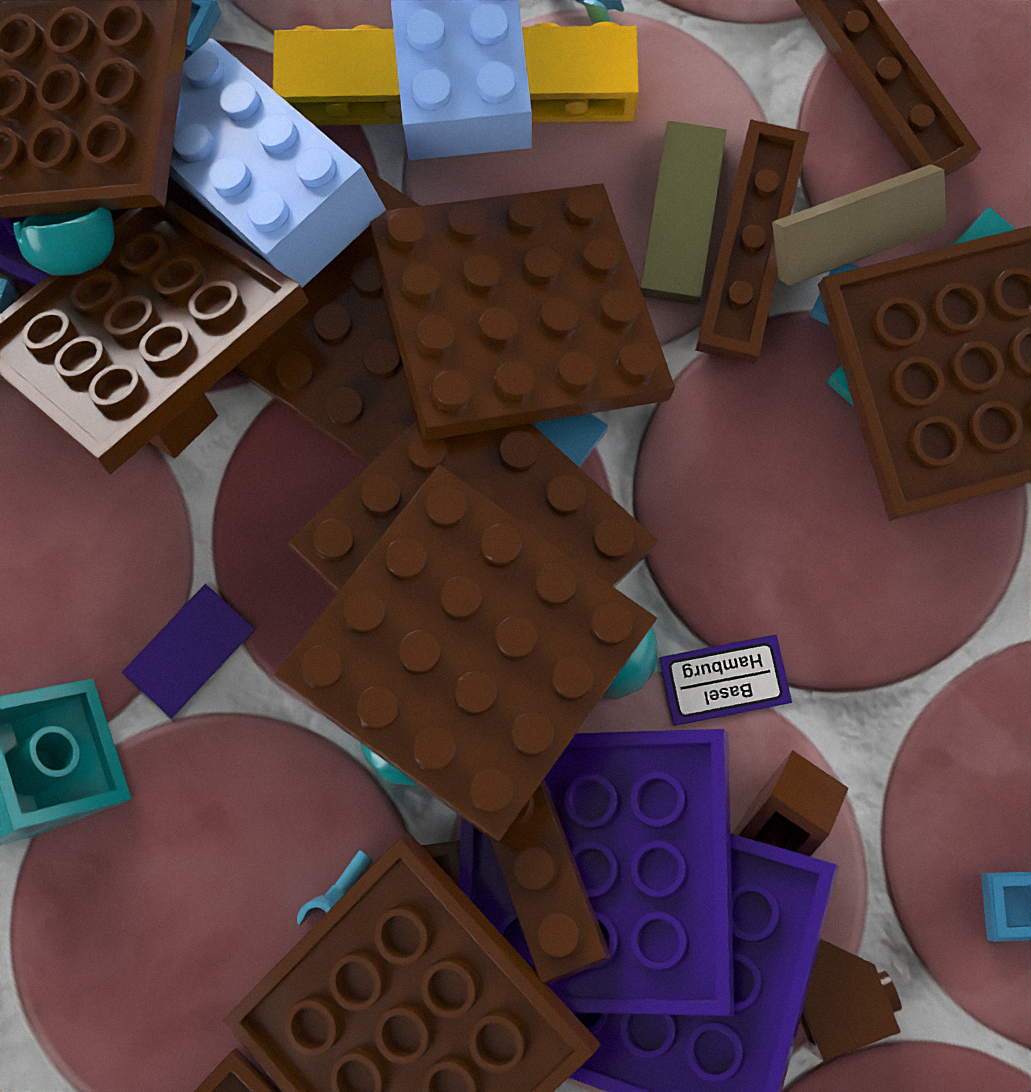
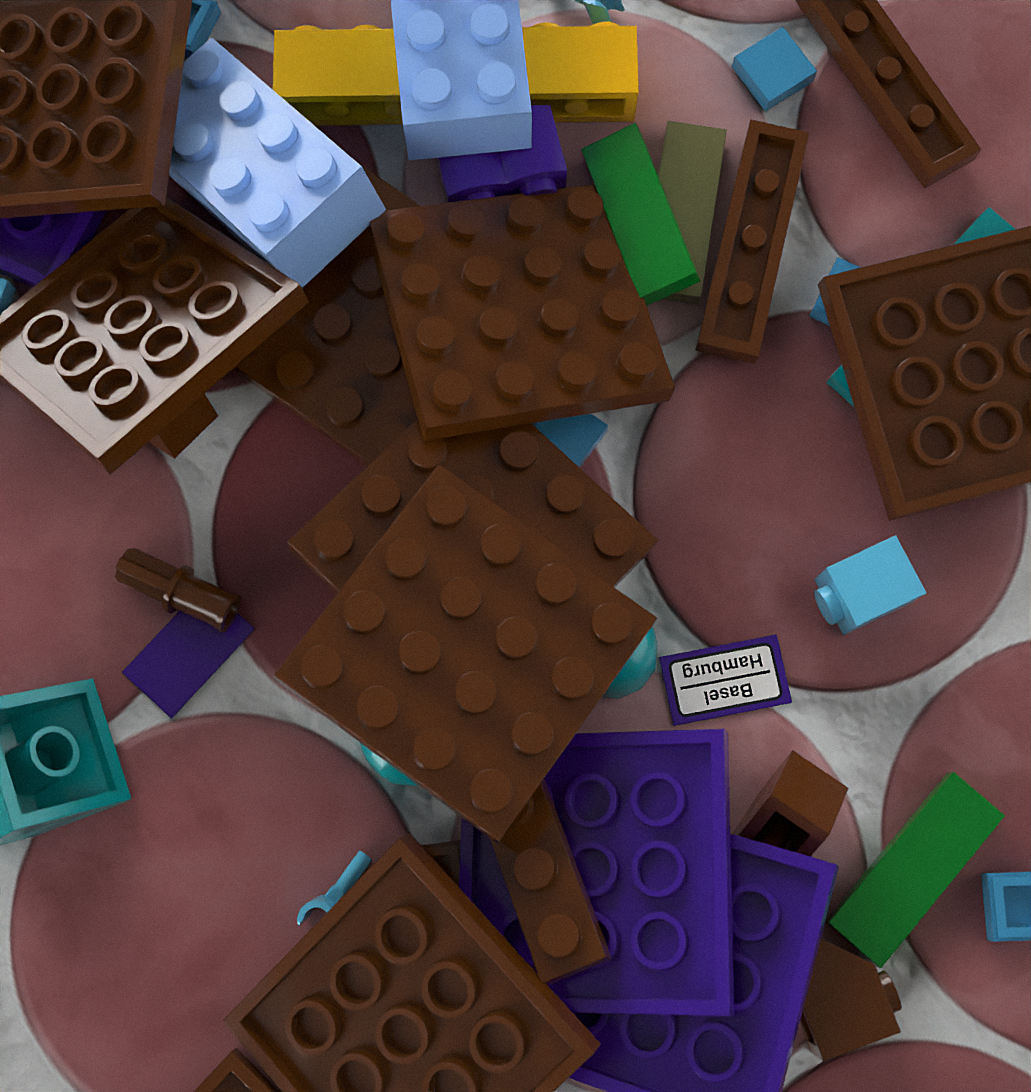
teal hair [13,207,114,276] -> none
dark tan tile [772,164,947,286] -> none
none -> reddish brown axle [115,548,242,632]
none -> dark purple brick [436,105,567,203]
none -> green tile [581,122,701,306]
none -> dark azure tile [732,26,817,111]
none -> medium azure brick [814,535,926,636]
none -> green tile [825,771,1005,968]

